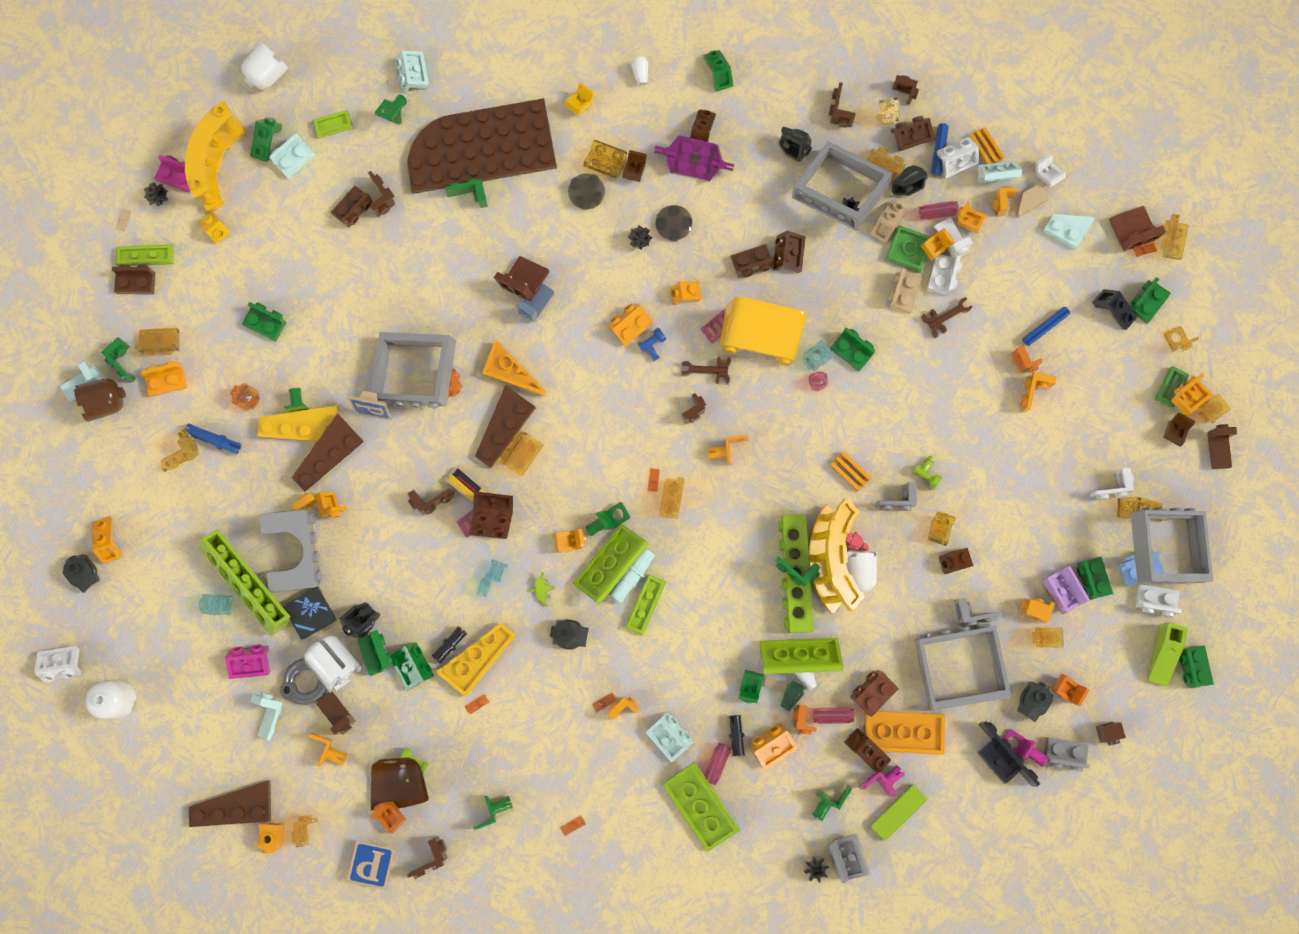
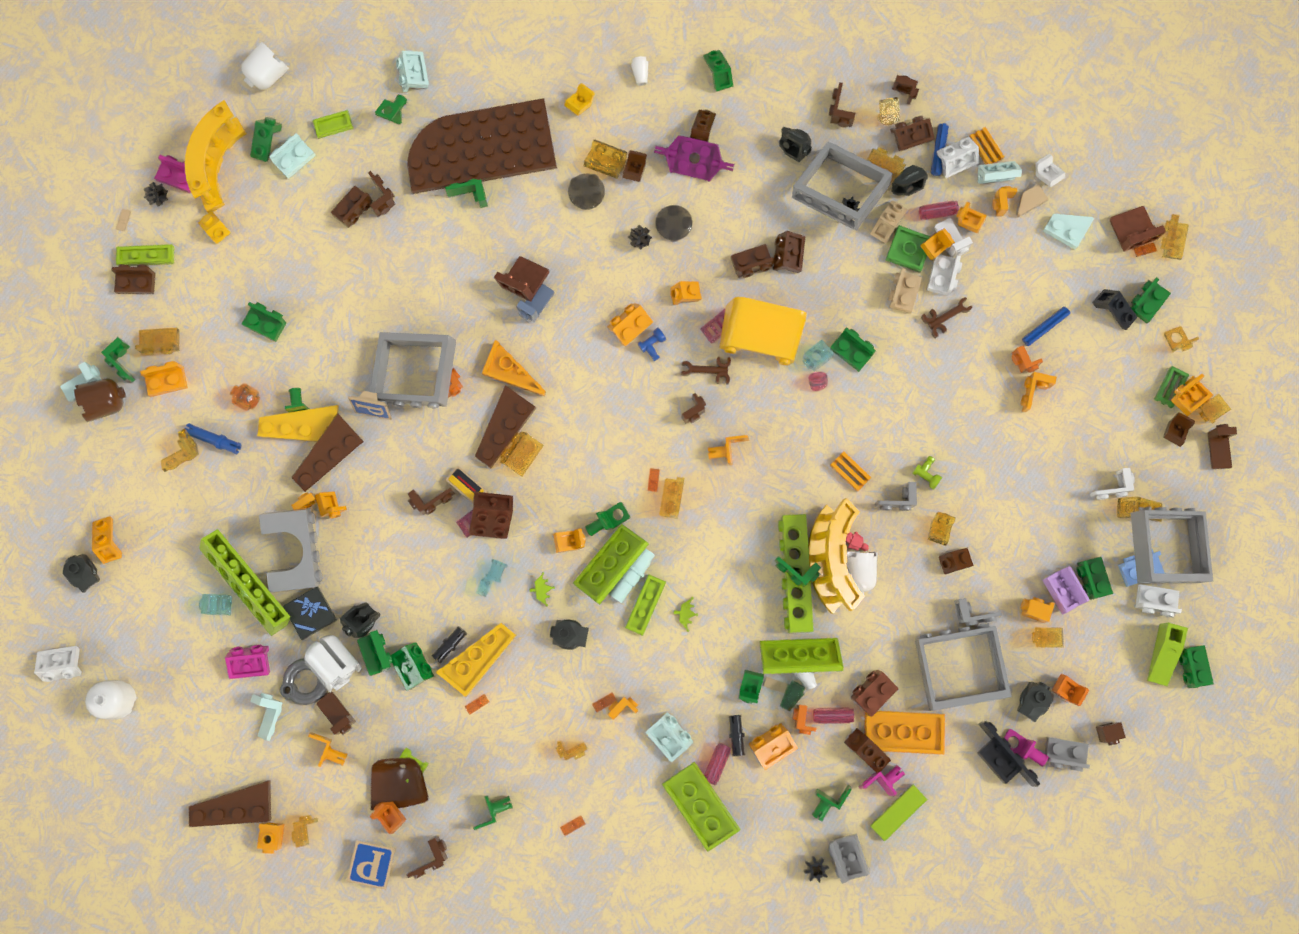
none -> clear yellow bracket [556,740,588,761]
none -> lime piece [674,597,698,632]

